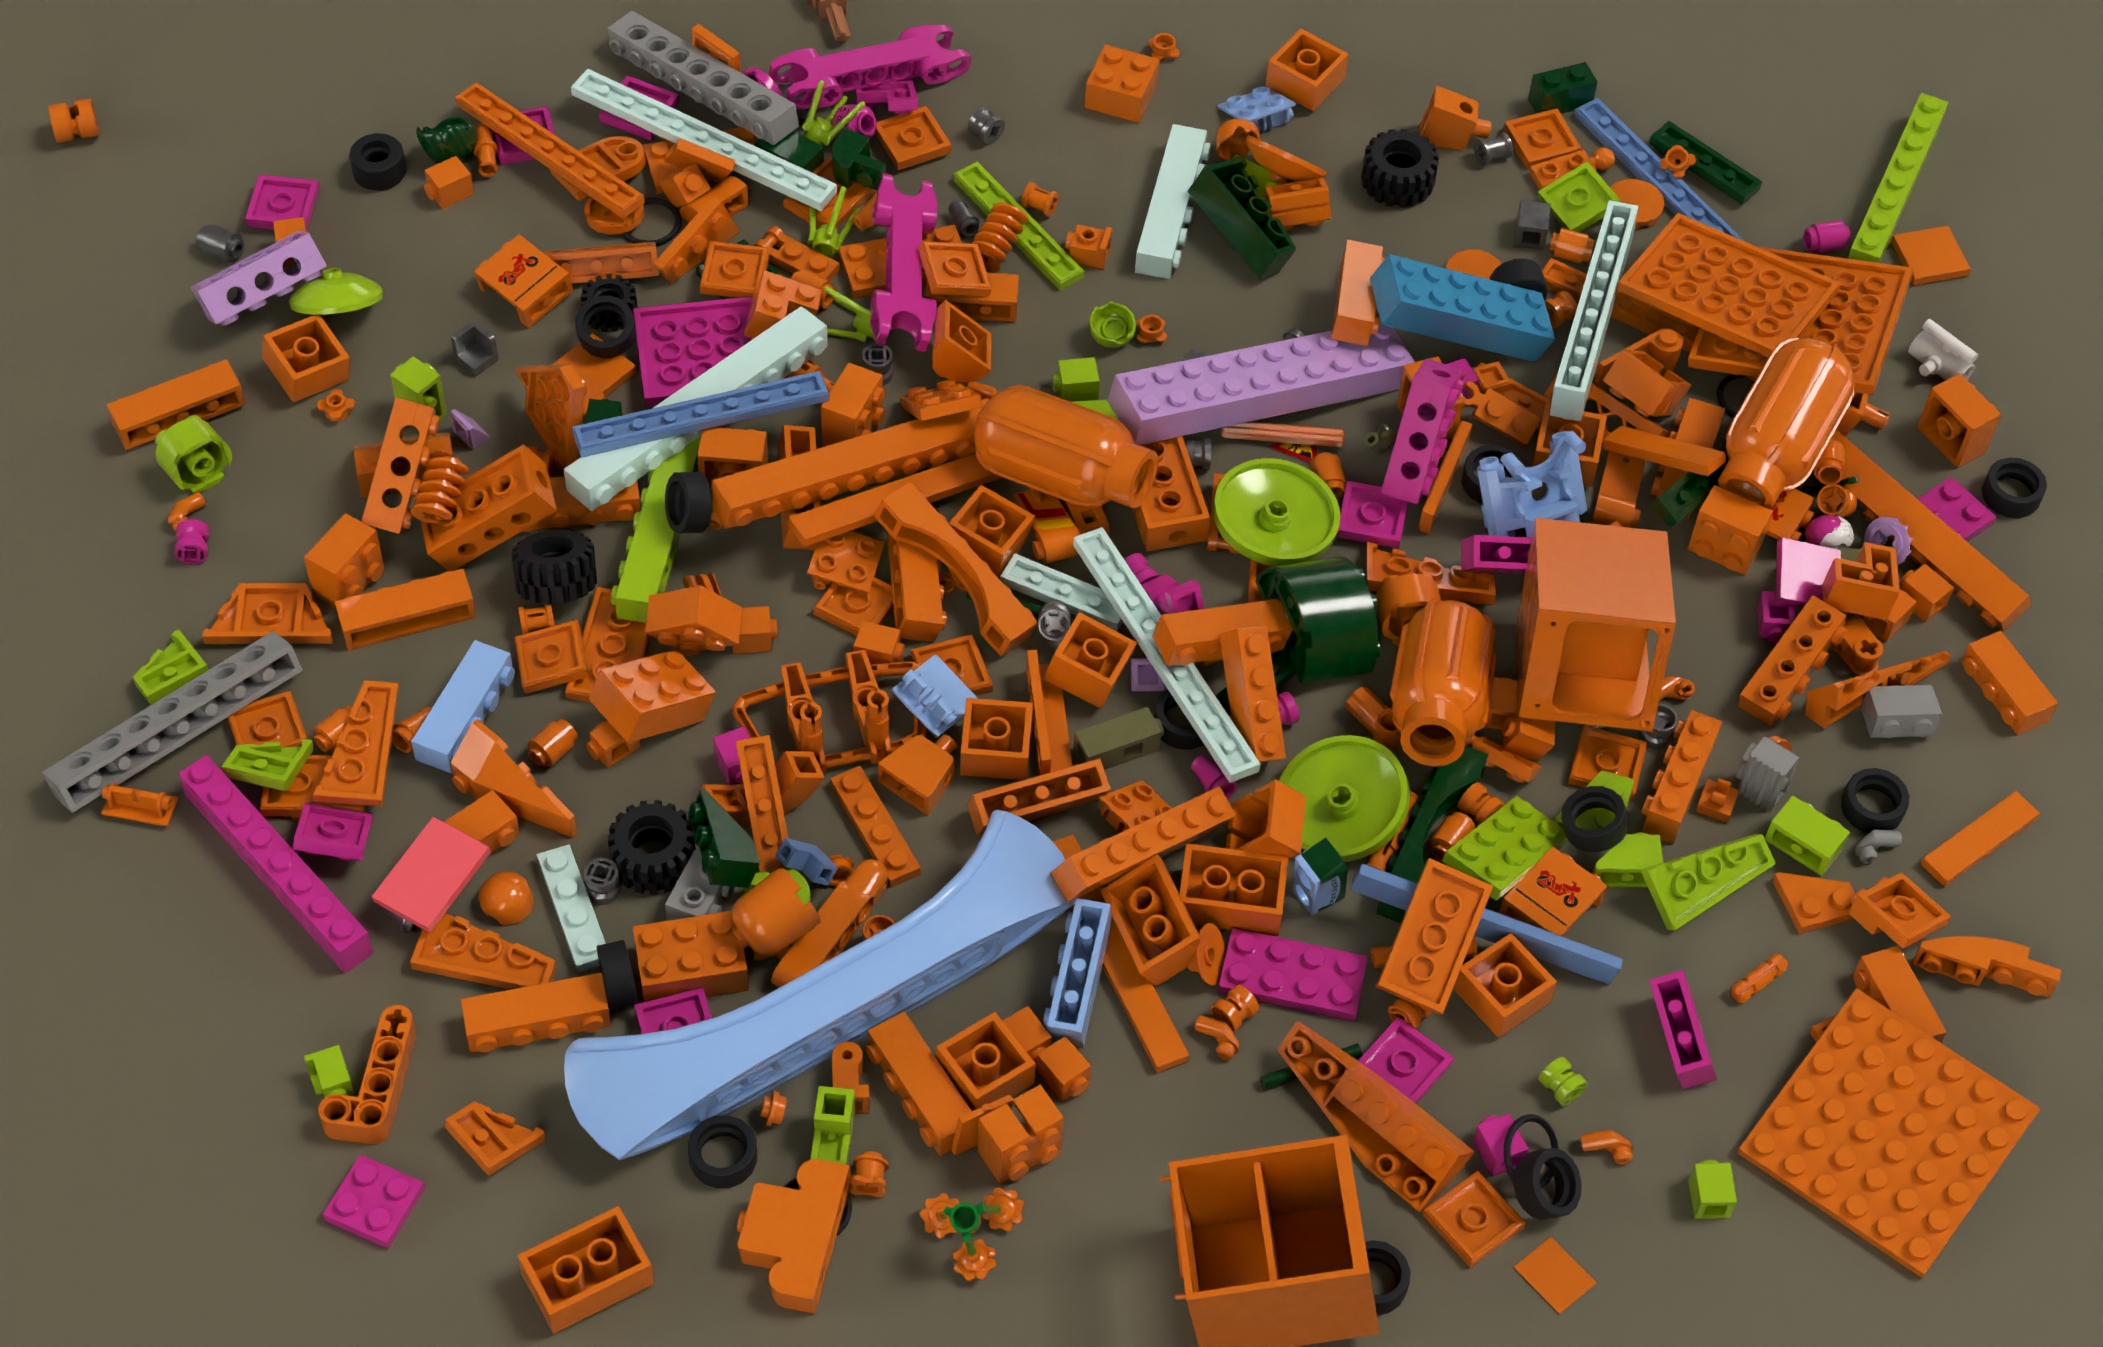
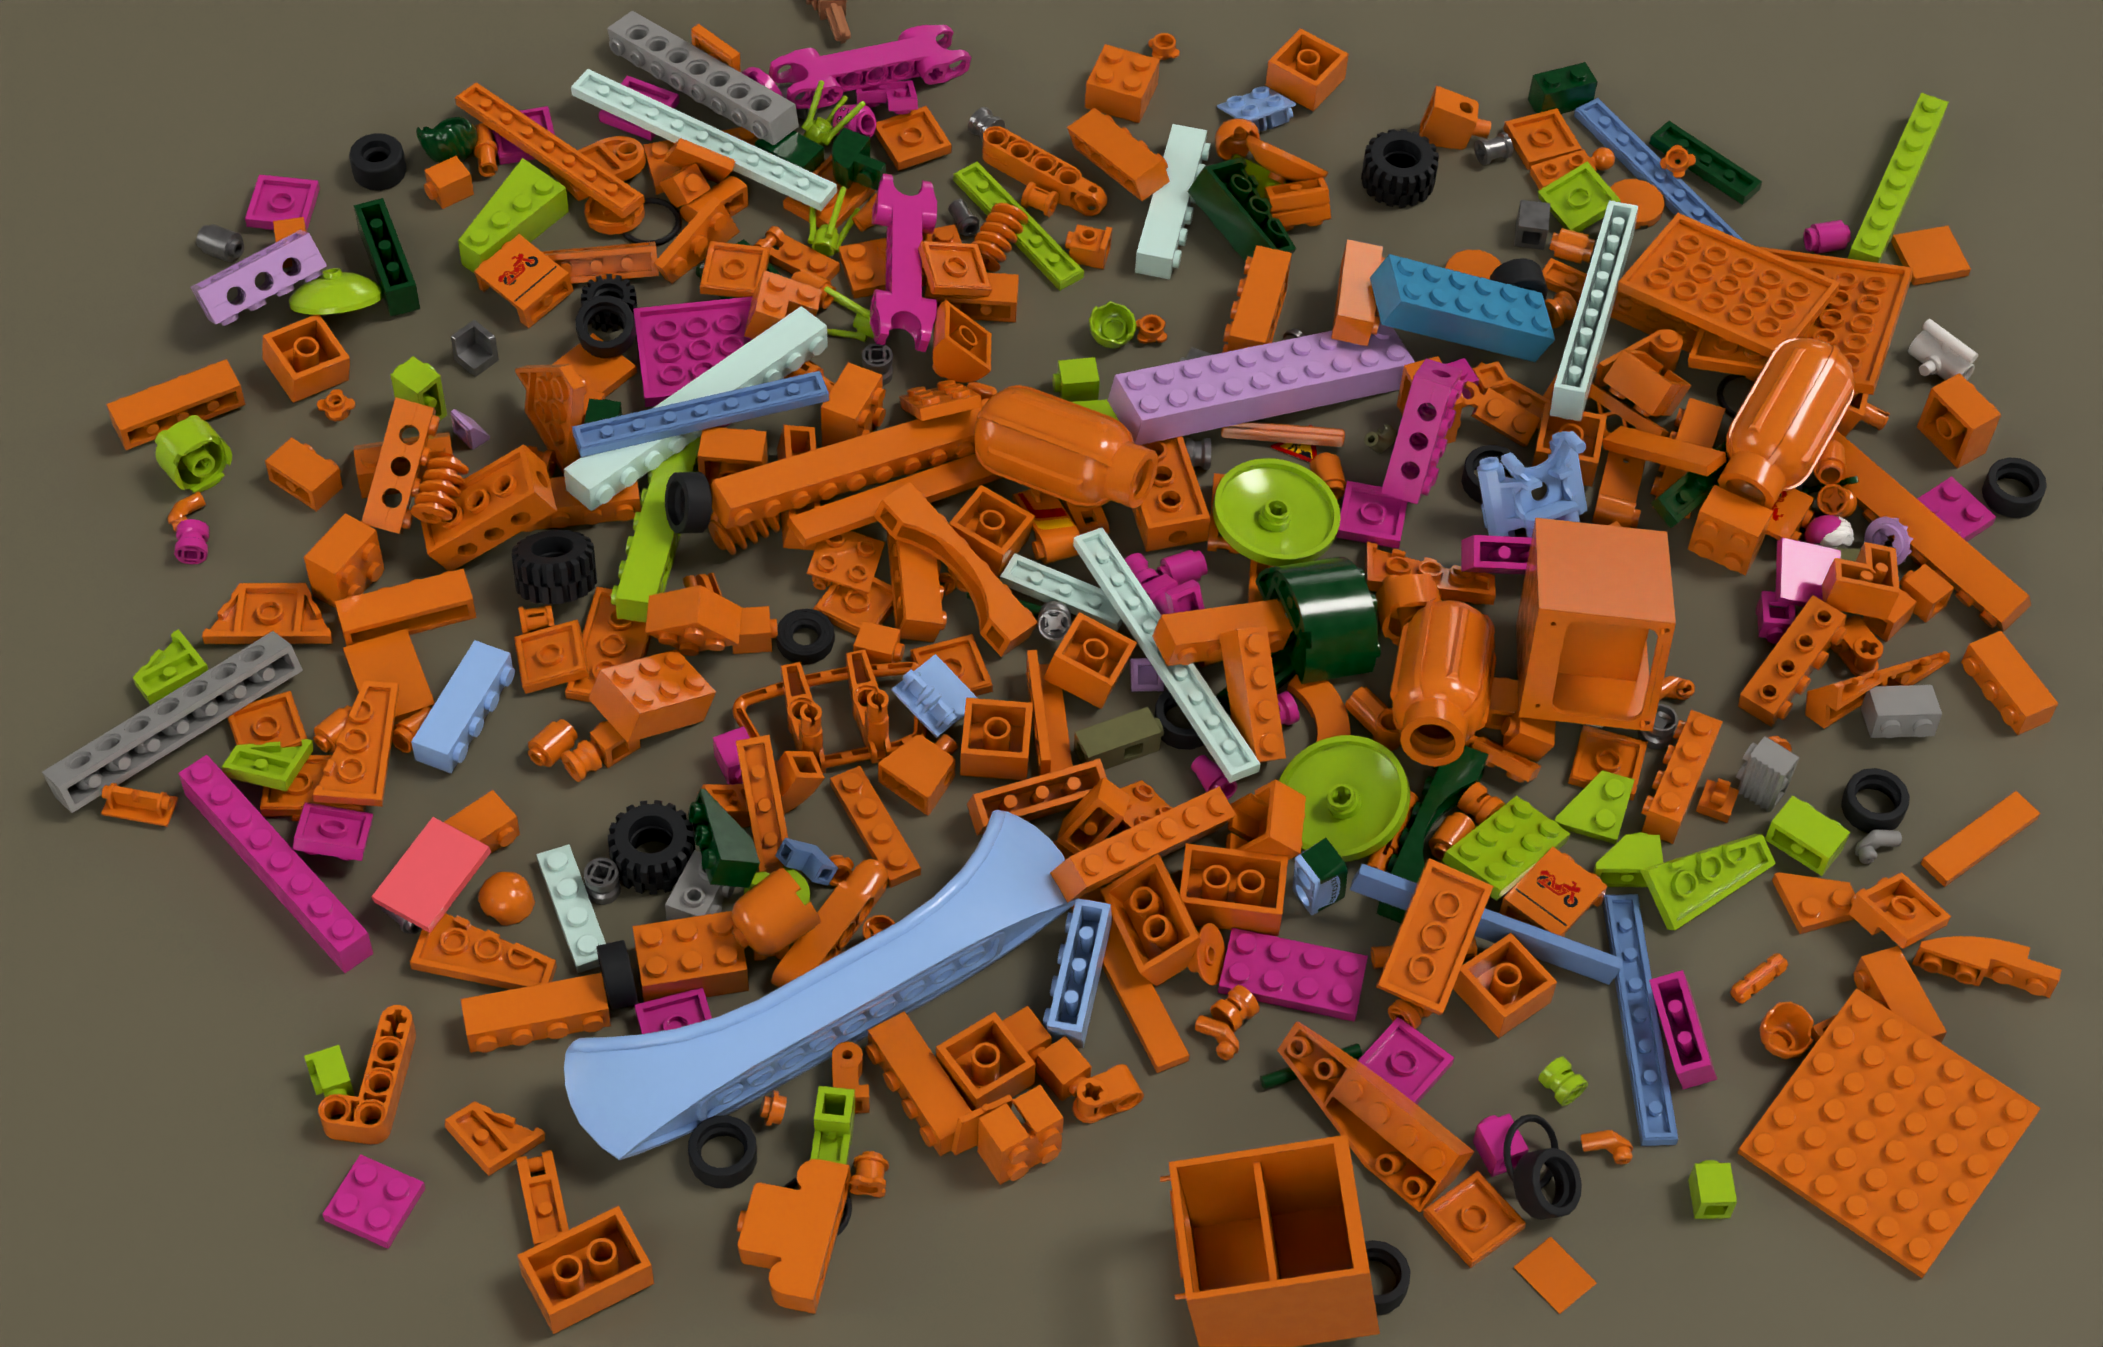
orange wheel [48,98,99,143] -> none
orange wedge [450,719,577,838] -> none
orange plant [919,1187,1025,1282] -> none
orange tile [1418,421,1472,535] -> none
black tyre [1561,786,1629,852] -> none
none -> orange brick [265,437,343,512]
none -> orange tile [343,628,435,724]
none -> dark green brick [354,198,420,317]
none -> lime wedge [458,158,569,274]
none -> orange plate [516,1150,569,1247]
none -> orange wheel [561,740,602,782]
none -> orange piece [708,514,780,555]
none -> black tyre [776,609,835,665]
none -> orange piece [982,126,1108,216]
none -> orange brick [1056,777,1131,854]
none -> orange brick [1067,108,1170,201]
none -> orange piece [1072,1064,1144,1124]
none -> dark pink brick [1157,550,1208,585]
none -> orange brick [1222,245,1292,353]
none -> orange tile [1287,674,1351,742]
none -> medium blue tile [1602,894,1678,1146]
none -> orange hair [1760,1001,1814,1059]

